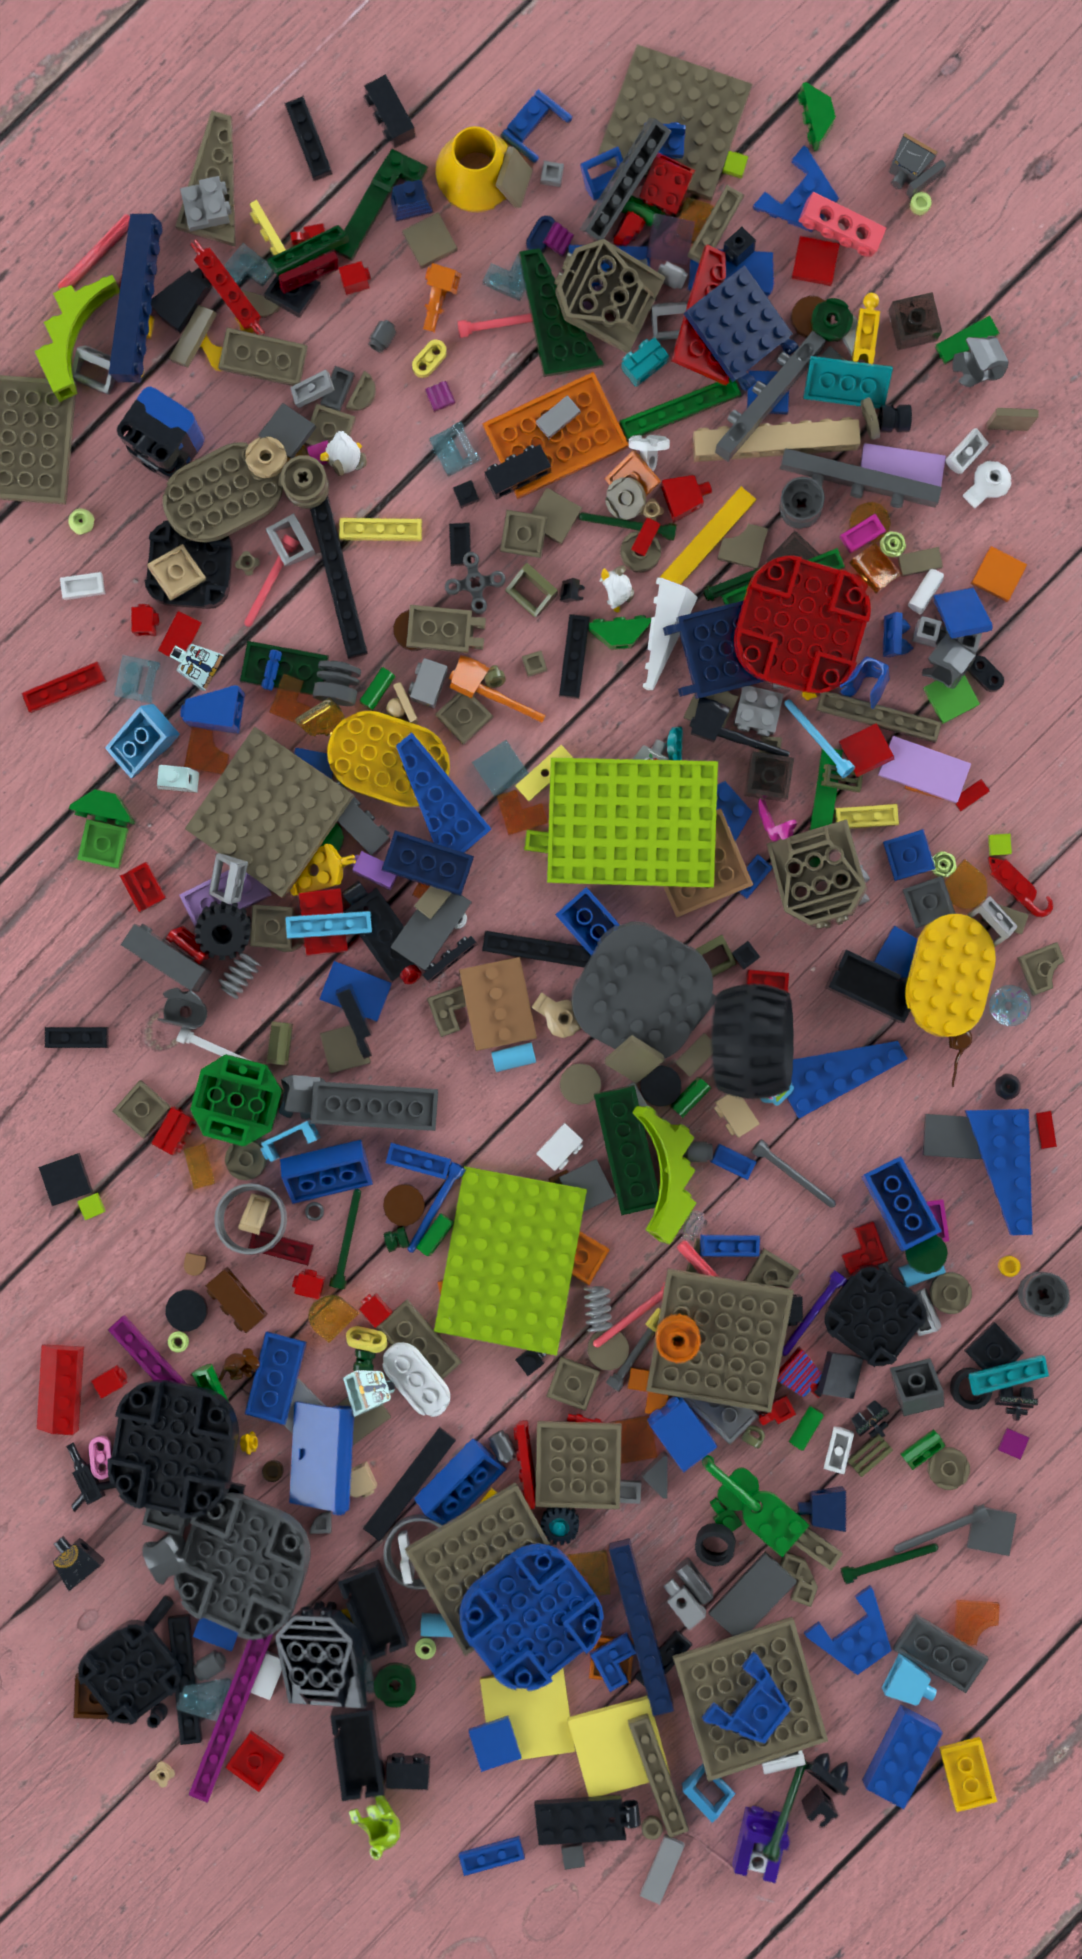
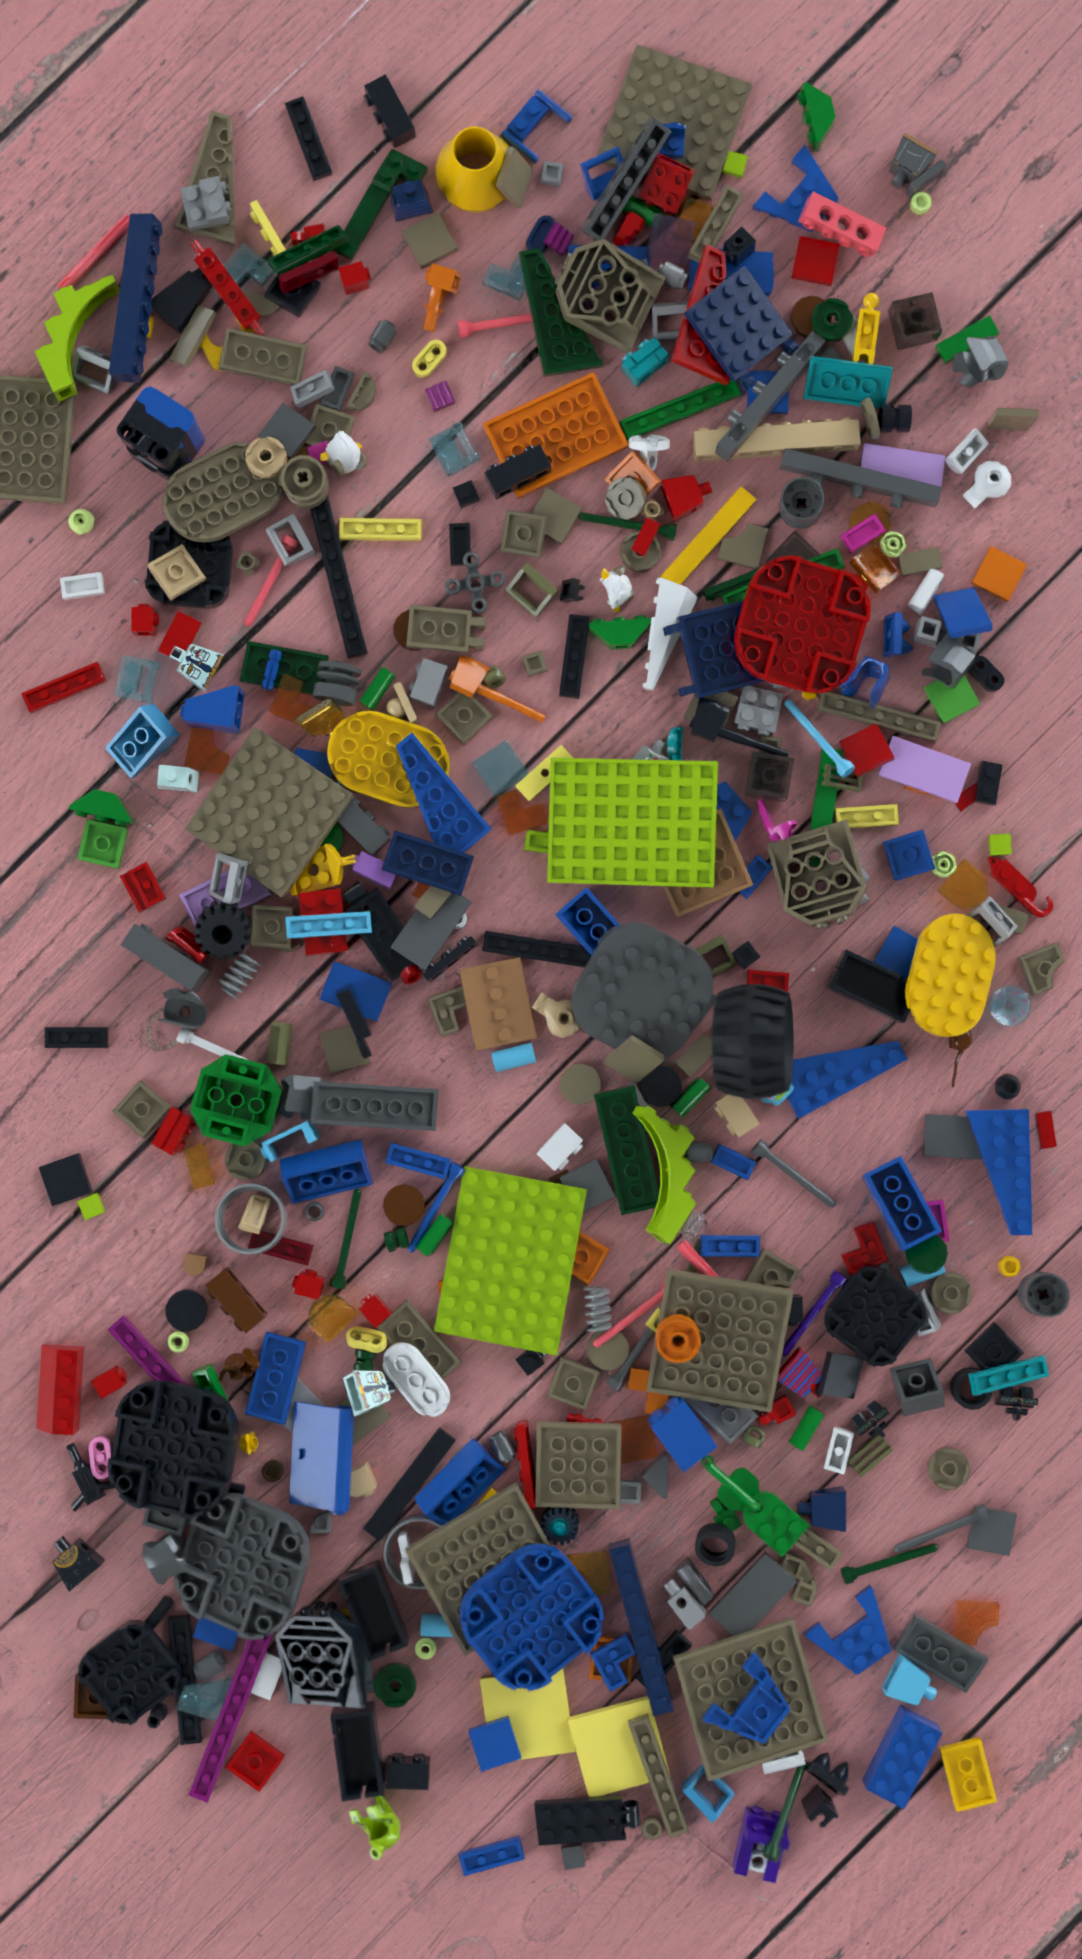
tan plate [149,1761,175,1788] -> none
light grey tile [536,395,581,439] -> none
light grey tile [640,1834,685,1905] -> none
green brick [900,1429,946,1470] -> none
dark grey tile [902,876,956,928] -> none
magenta piece [998,1428,1029,1460] -> none
none -> black plate [973,761,1003,806]

